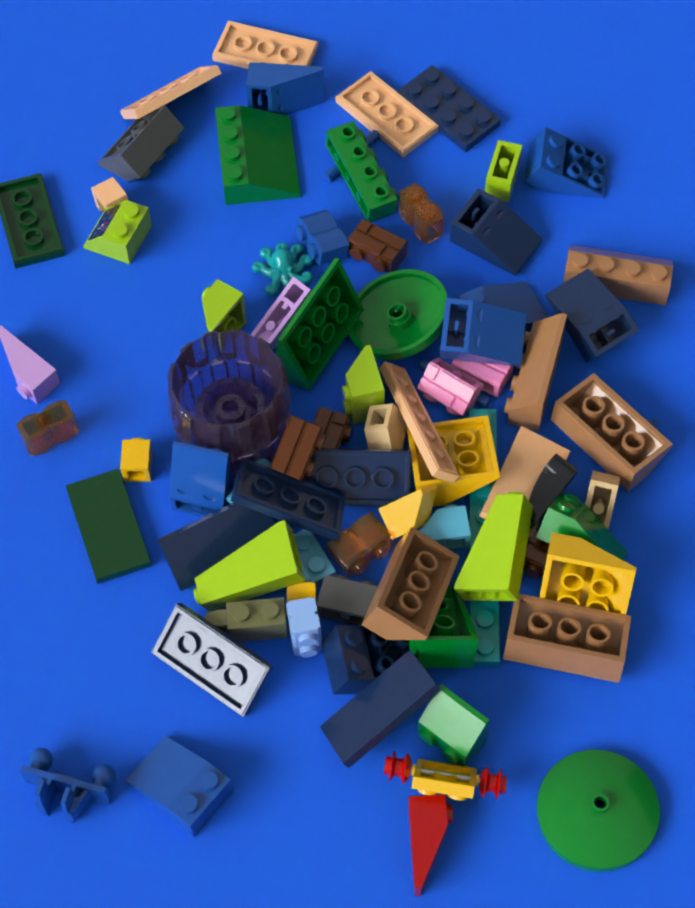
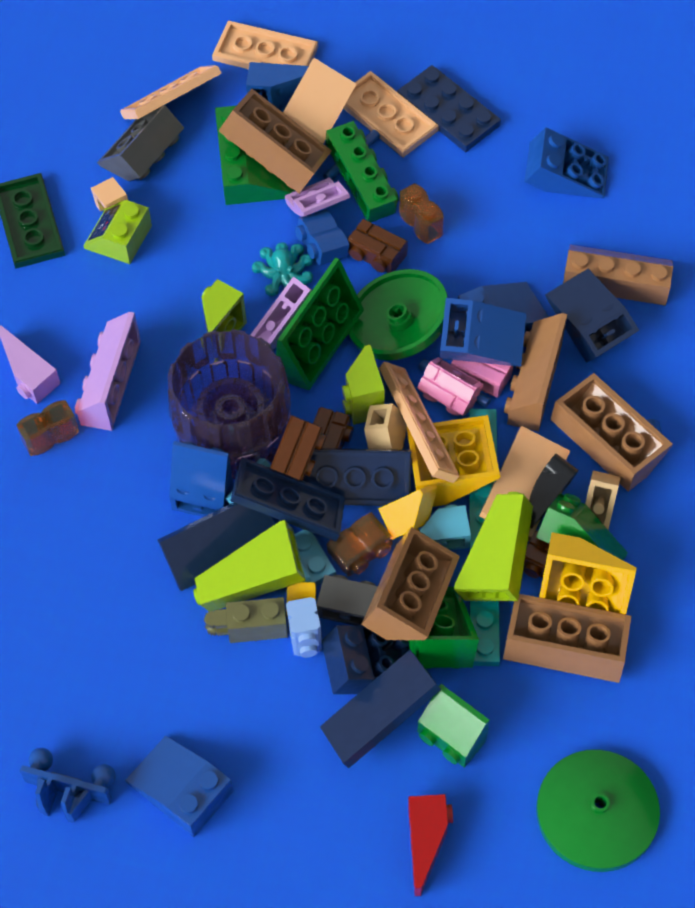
dark green tile [66,469,152,584] -> none
yellow brick [120,437,153,482] -> none
tile [151,603,274,717] -> none
plate [384,751,508,801] -> none
dark blue slope [450,188,542,276] -> none
lime brick [485,140,523,203] -> none
none -> lavender slope [75,312,141,431]
none -> medium nougat slope [219,89,332,194]
none -> light nougat tile [283,58,357,143]
none -> lavender slope [285,177,350,217]

